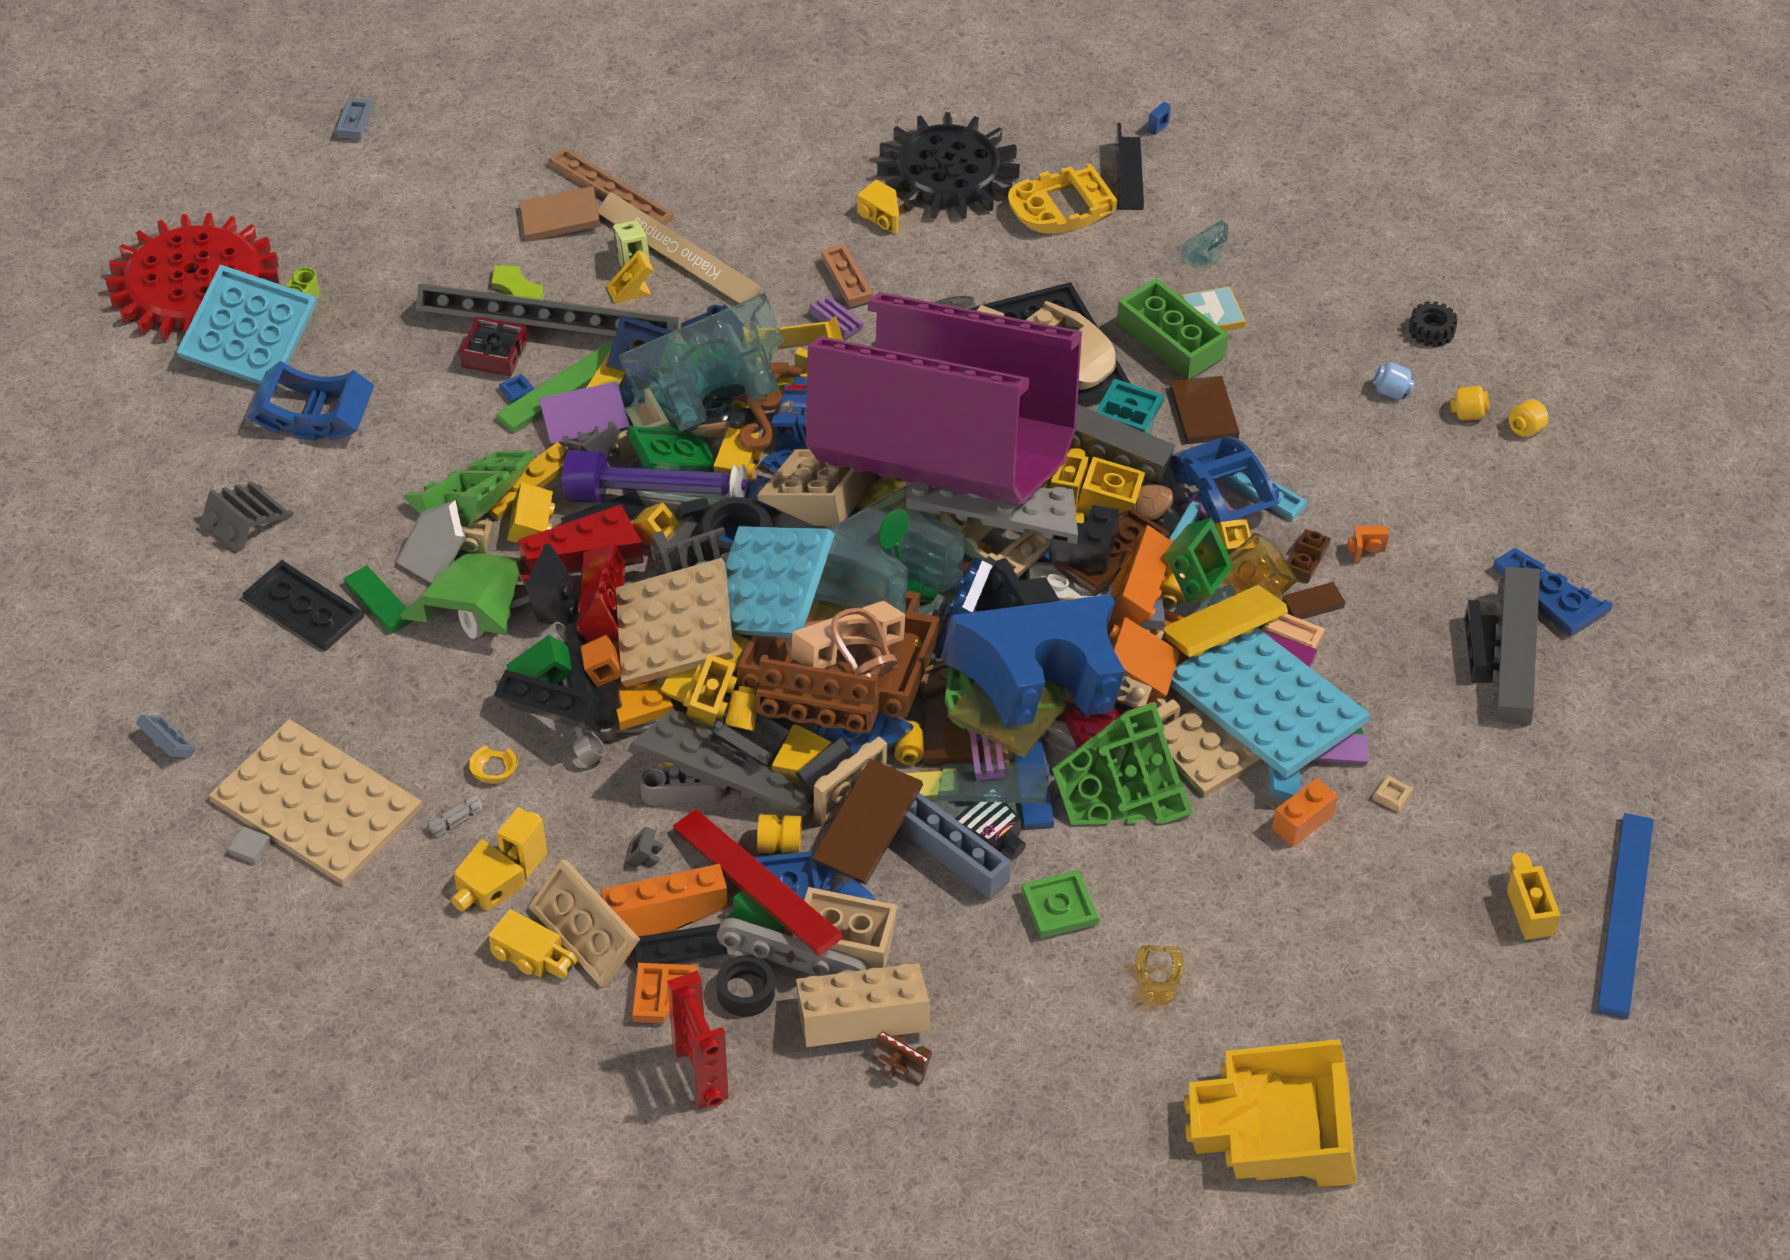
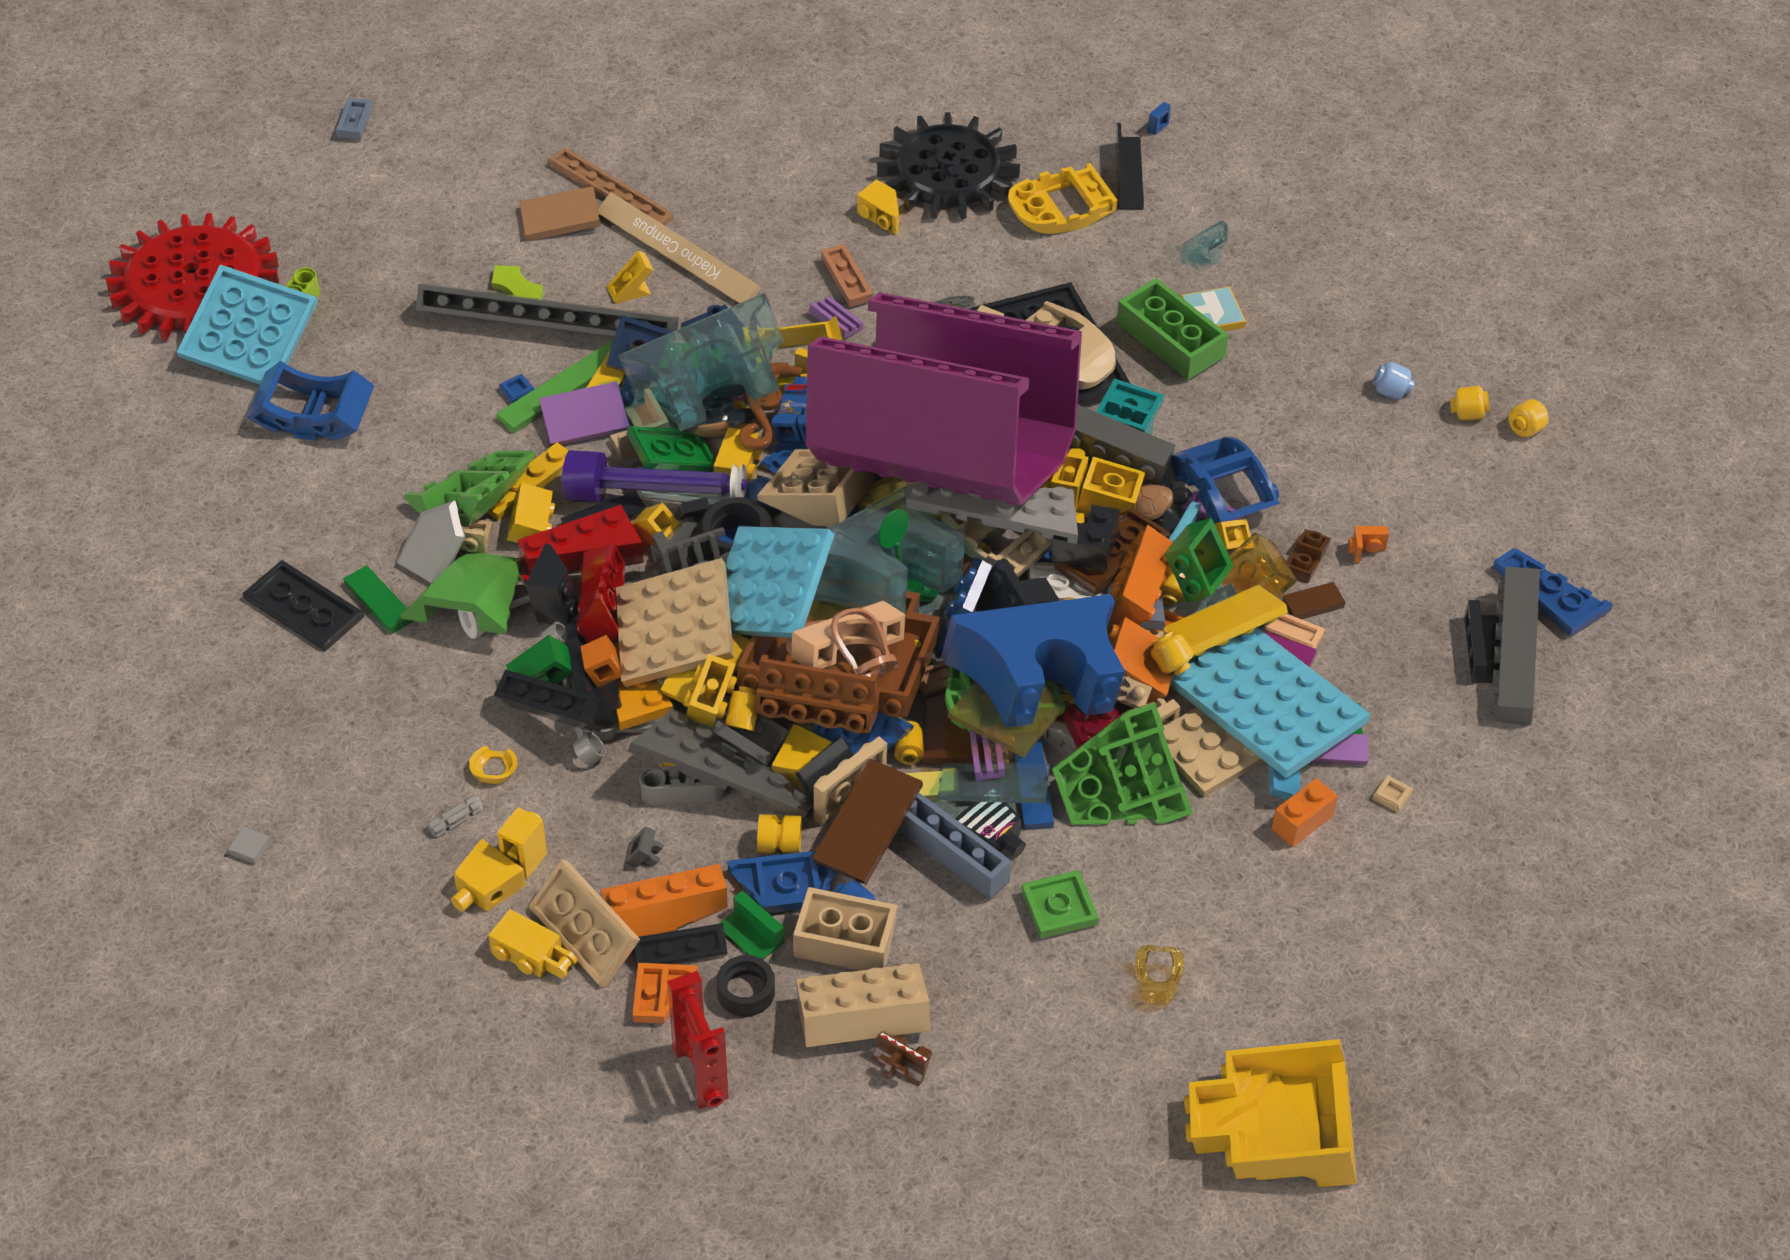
sand blue plate [136,715,196,758] -> none
dark grey plate [201,482,294,552] -> none
tan plate [209,719,423,886] -> none
piece [459,317,528,377] -> none
dark grey slope [562,421,621,459] -> none
yellowish green torso [613,220,651,276] -> none
red tile [673,809,843,957] -> none
light grey piece [717,918,867,976] -> none
reddish brown tile [1170,376,1240,444] -> none
medium azure tile [1225,471,1308,522] -> none
black tyre [1409,301,1458,347] -> none
yellow brick [1506,852,1561,940] -> none
blue tile [1597,813,1654,1019] -> none
none -> yellow head [1151,631,1193,675]

